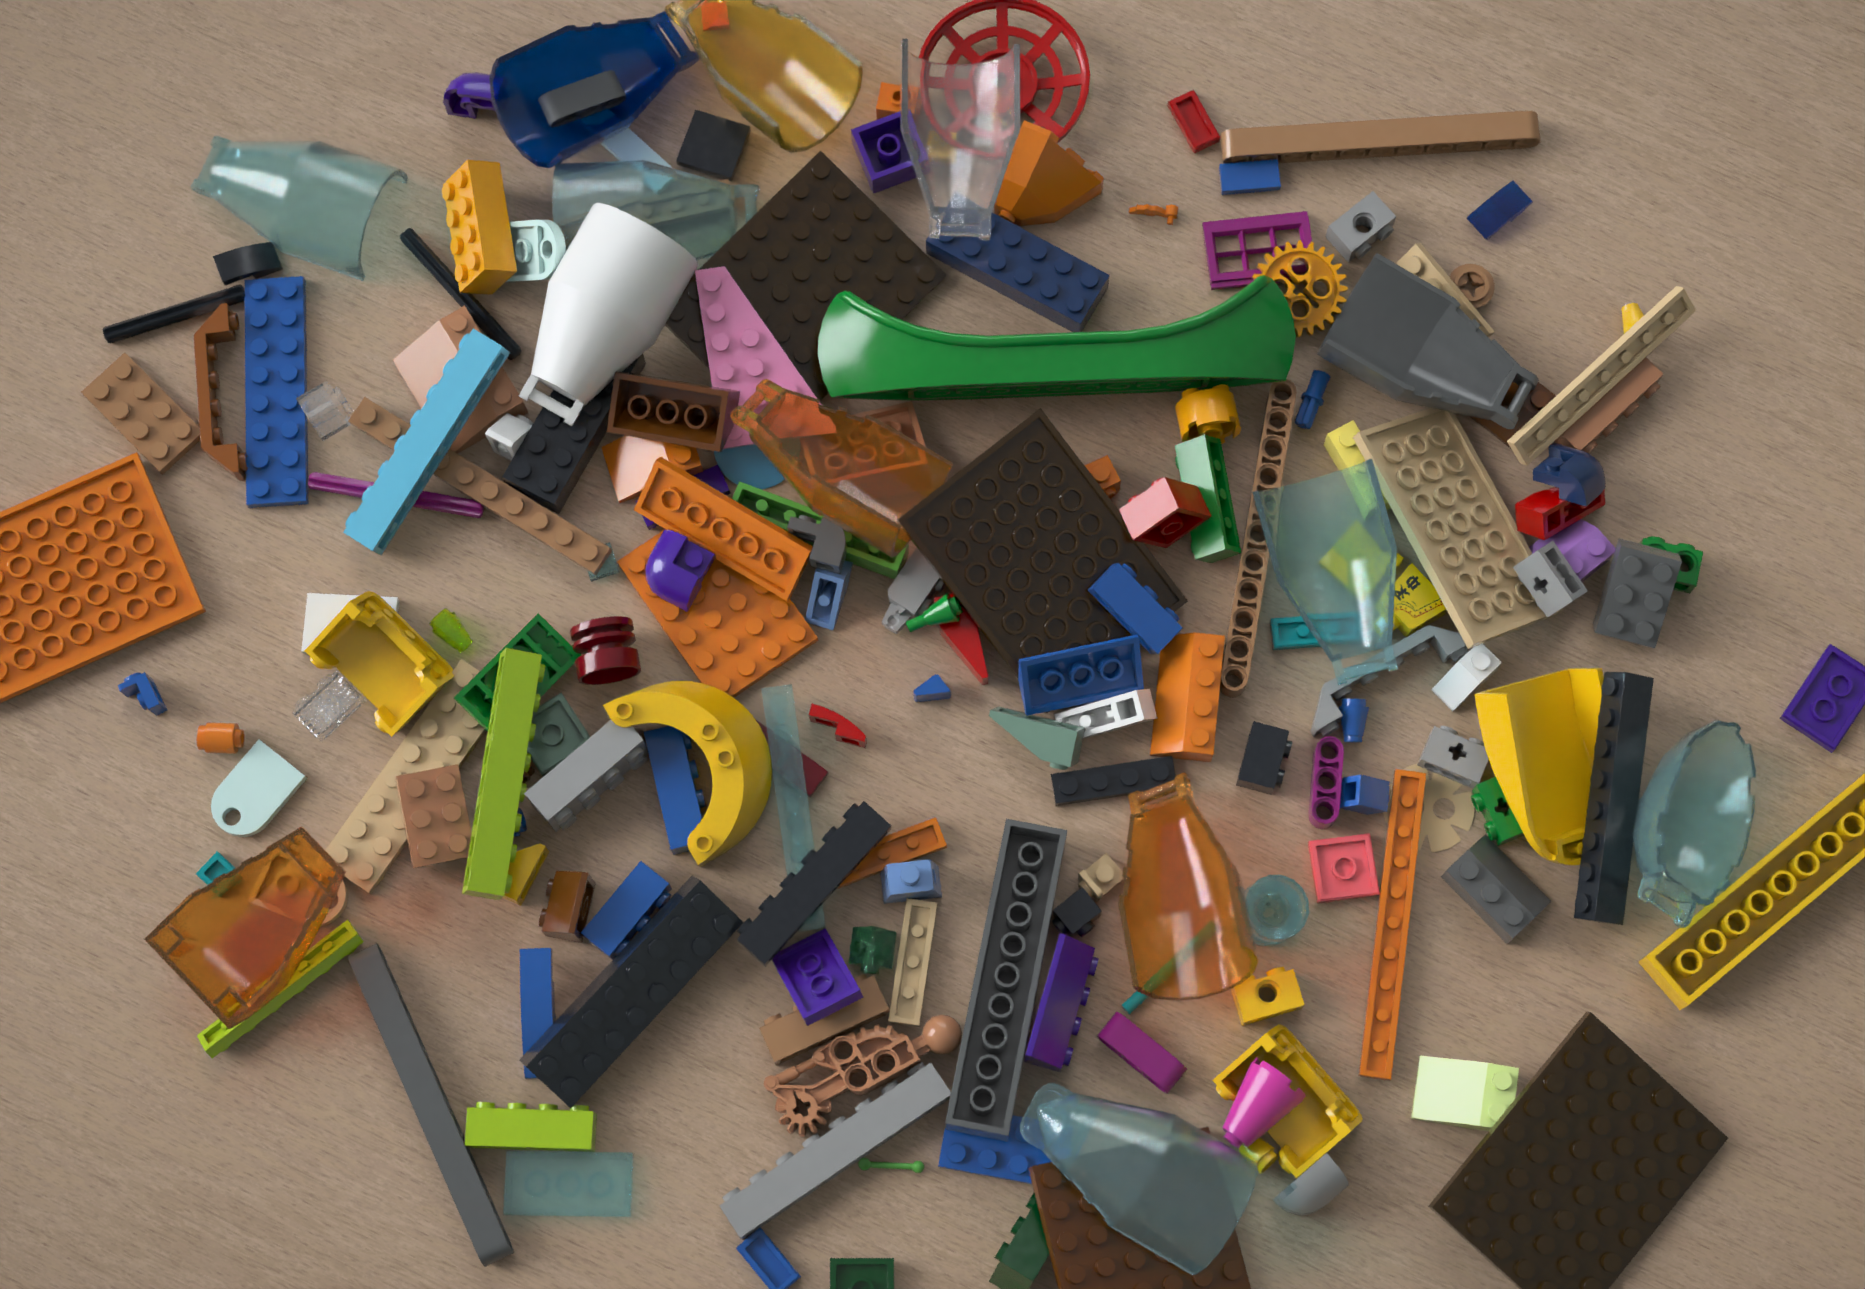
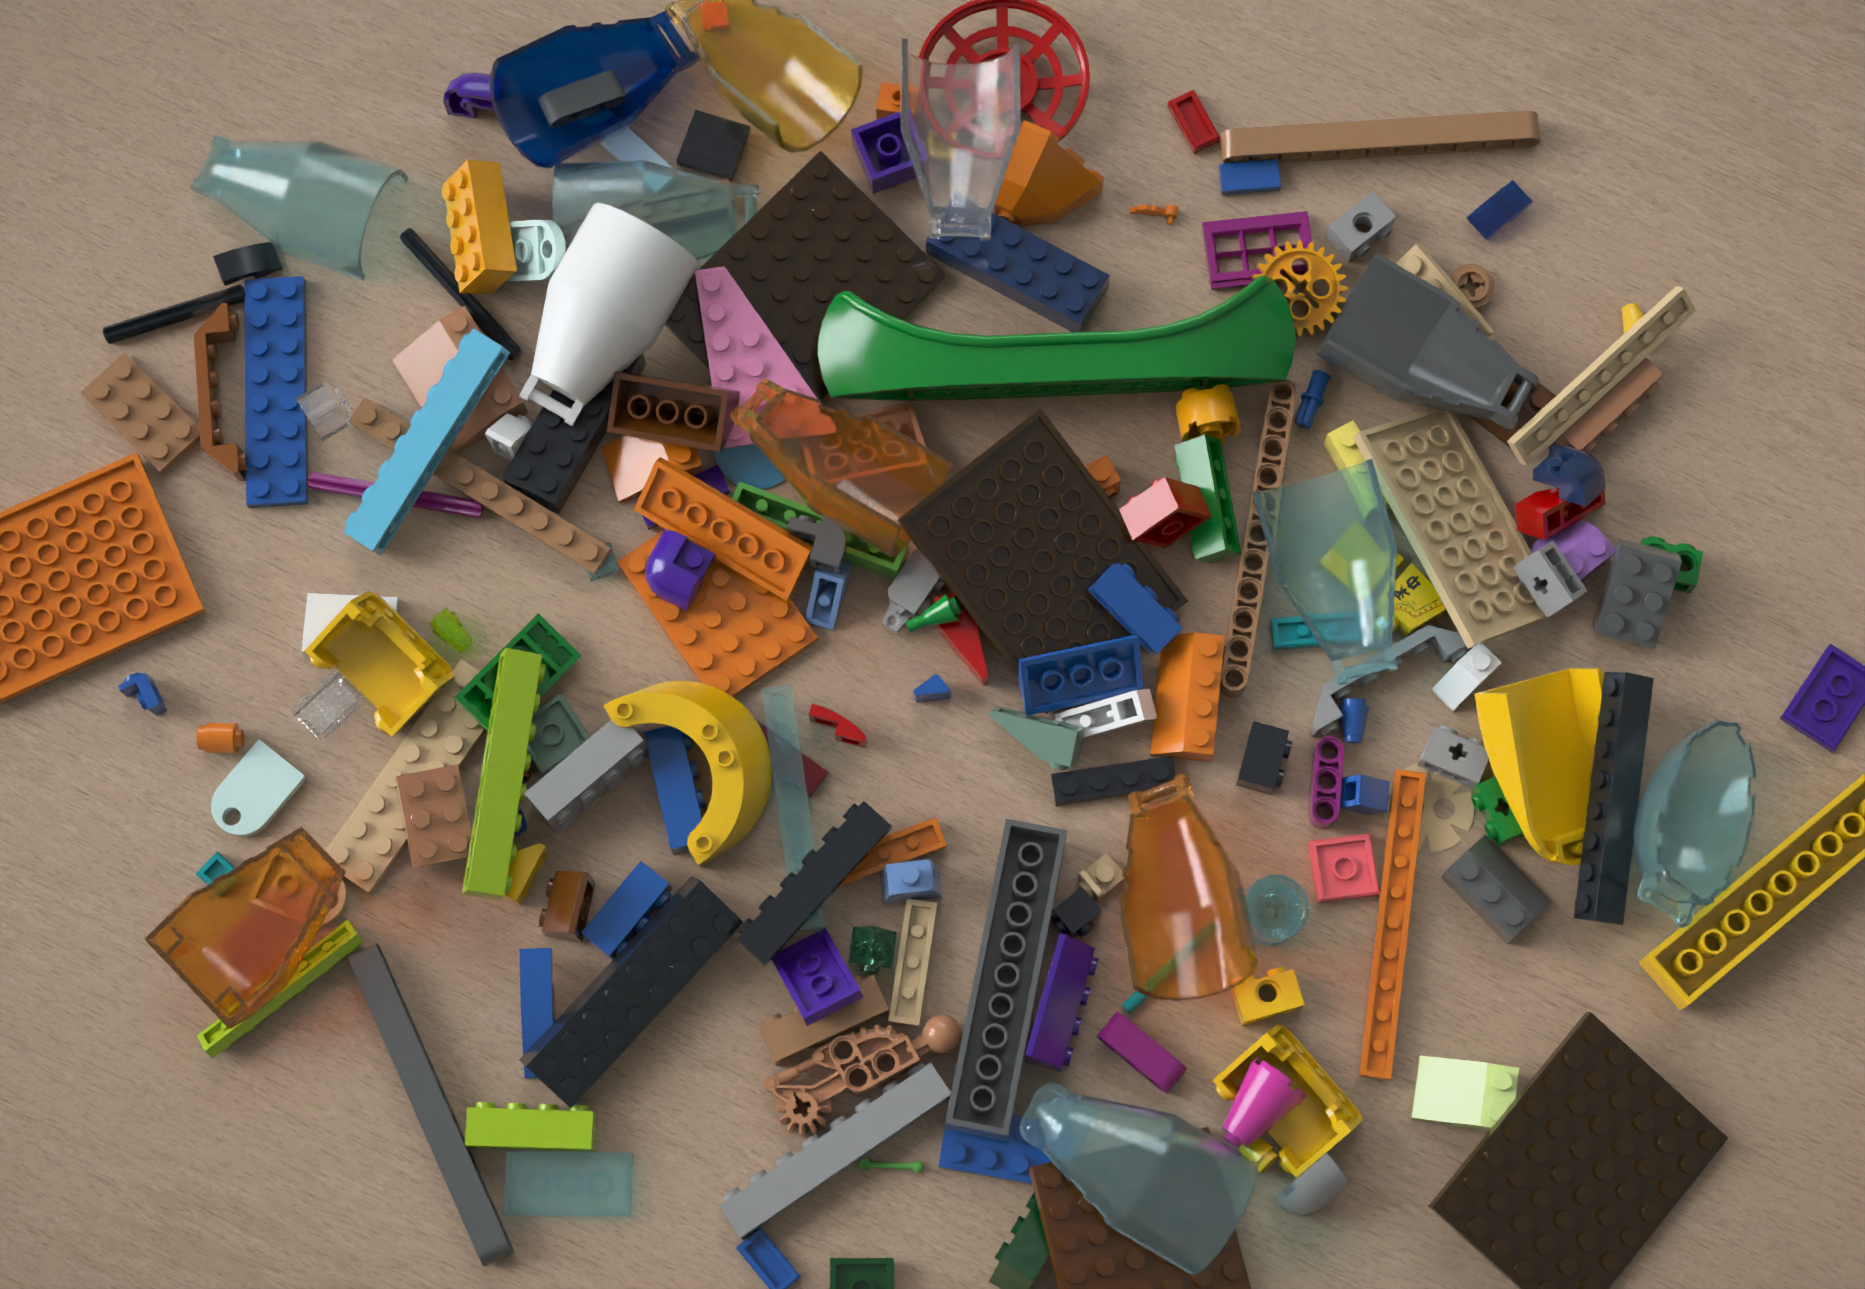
dark red wheel [570,616,641,685] -> none

